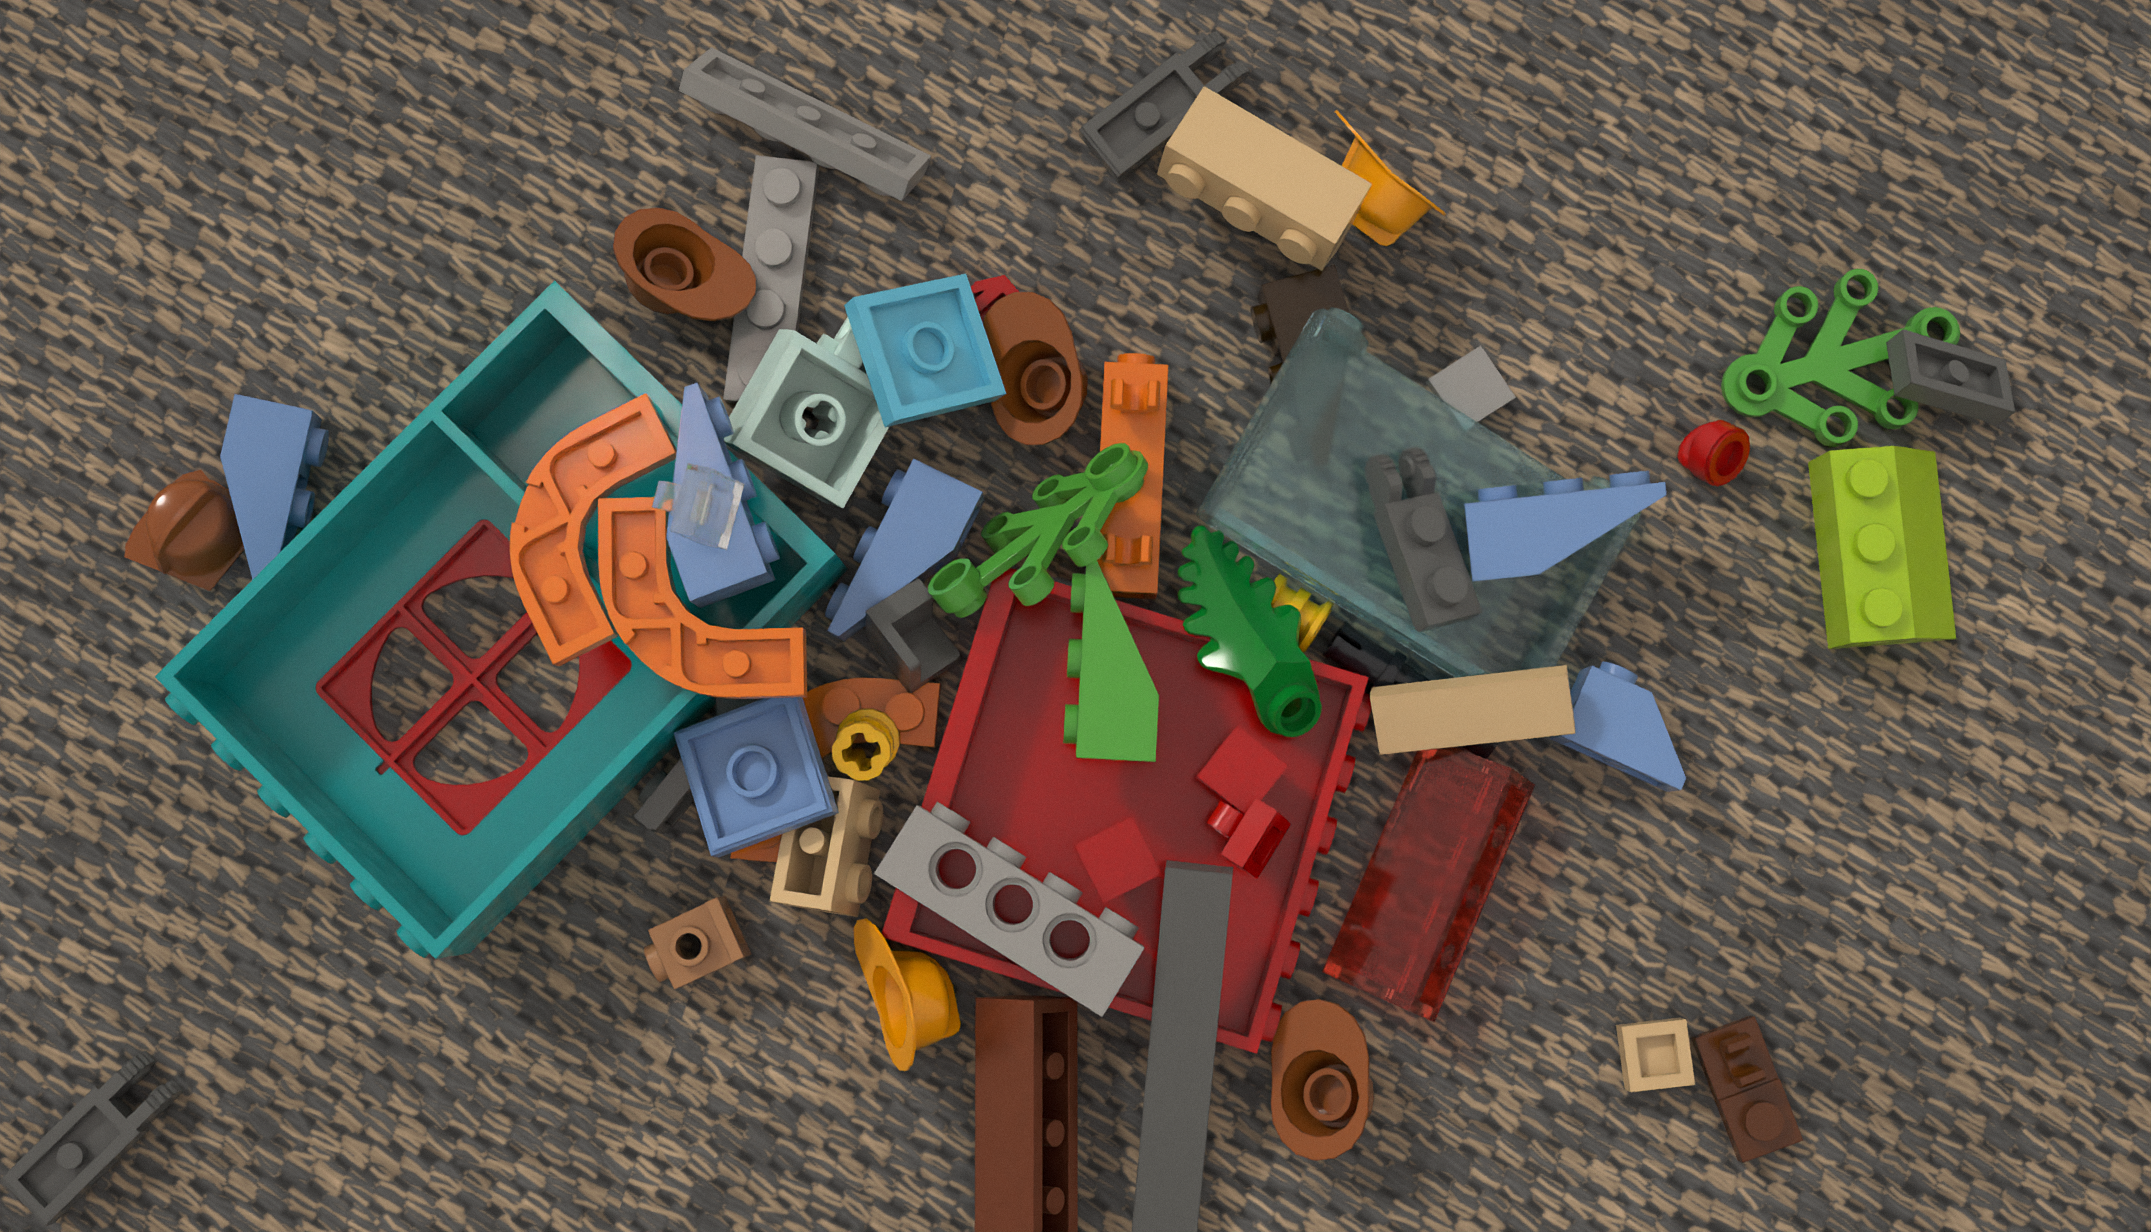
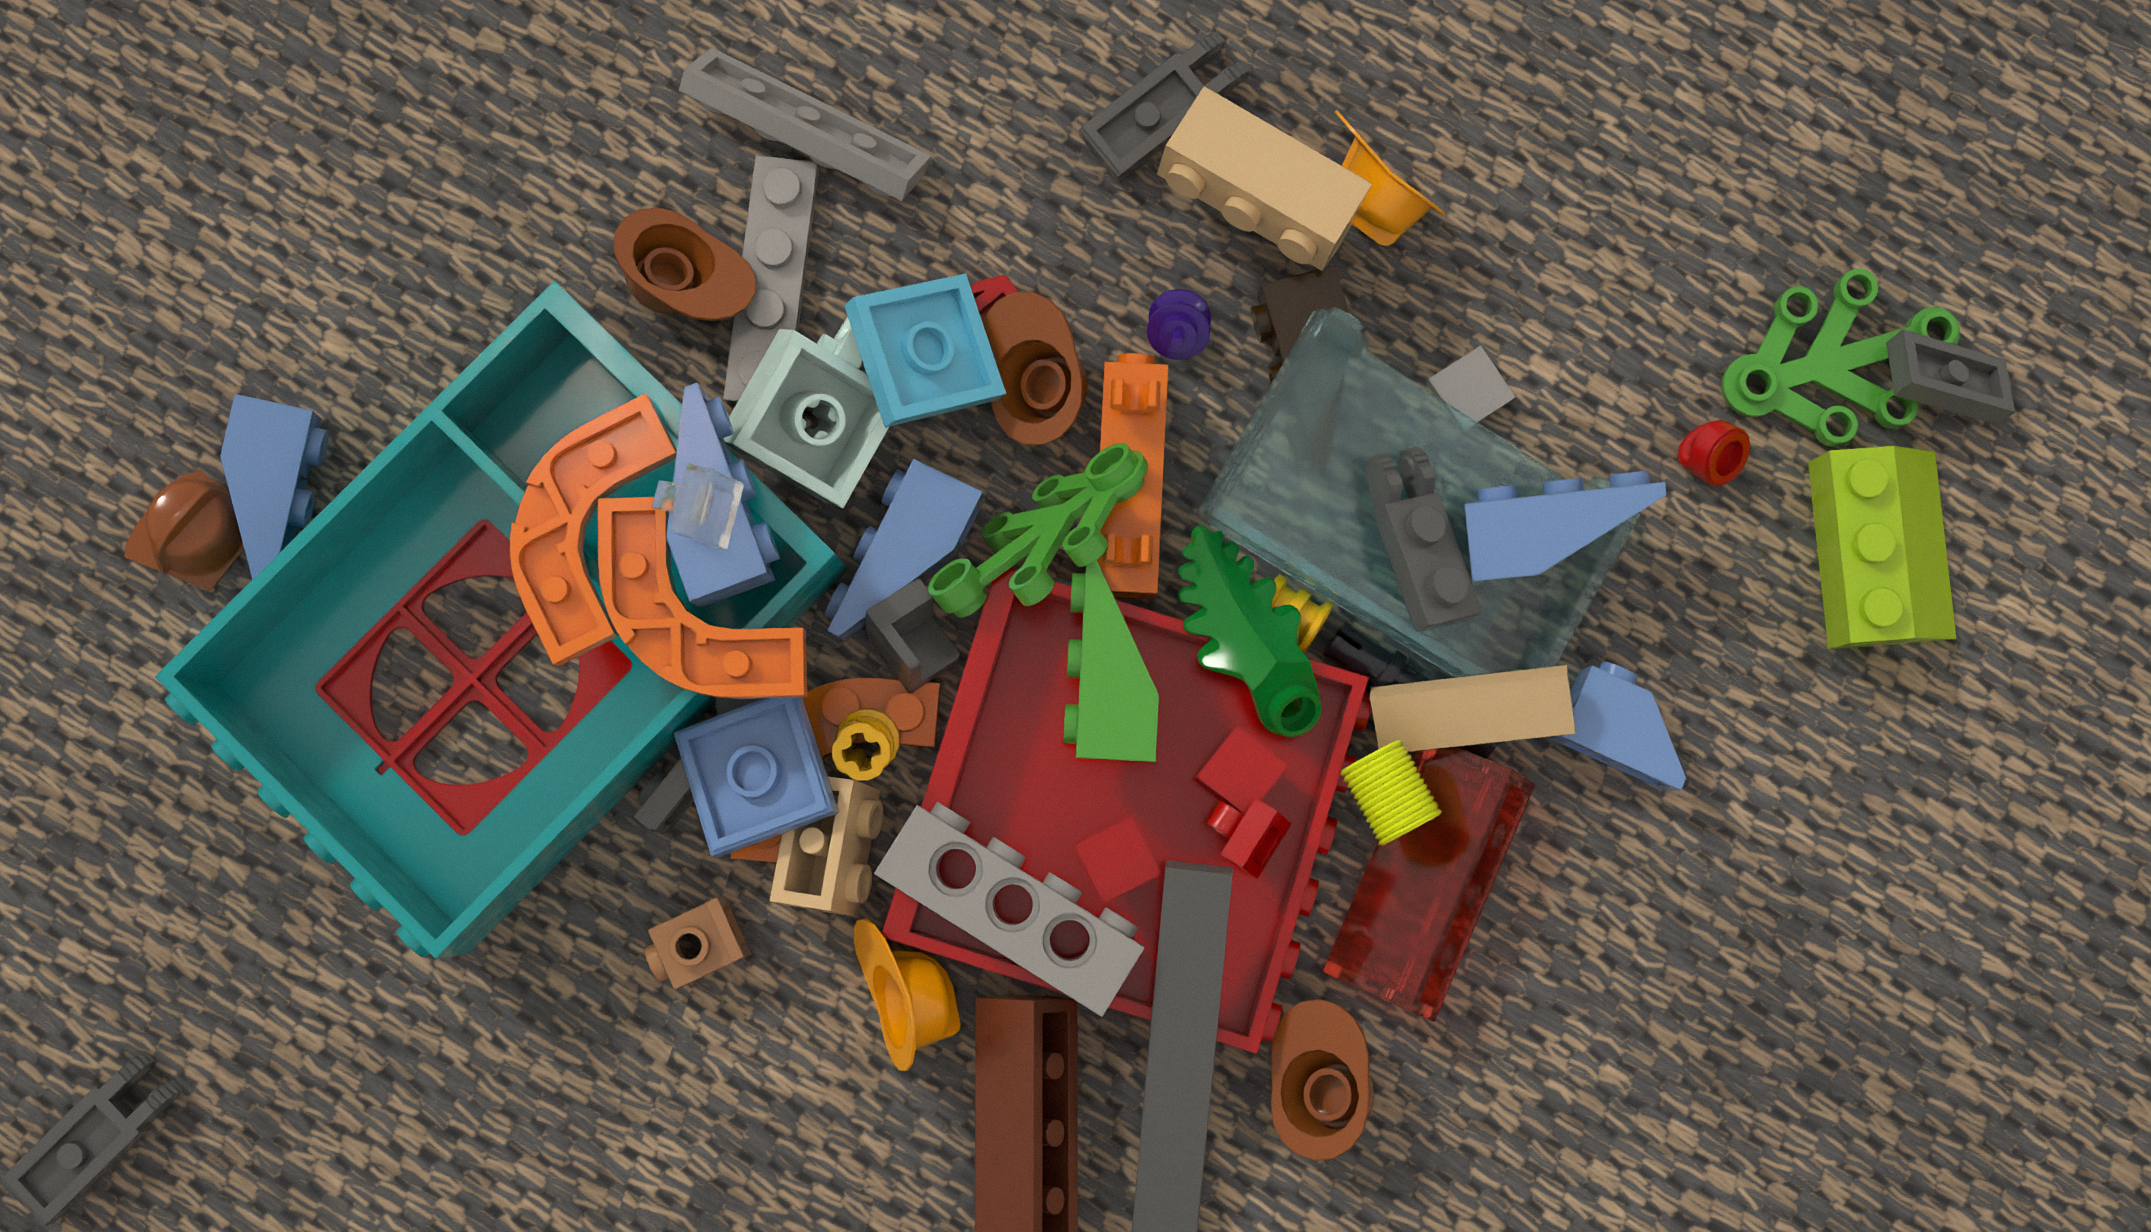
tan plate [1616,1018,1695,1092] -> none
reddish brown plate [1691,1015,1804,1163] -> none
none -> dark purple wheel [1147,289,1211,360]
none -> neon yellow piece [1340,740,1442,846]

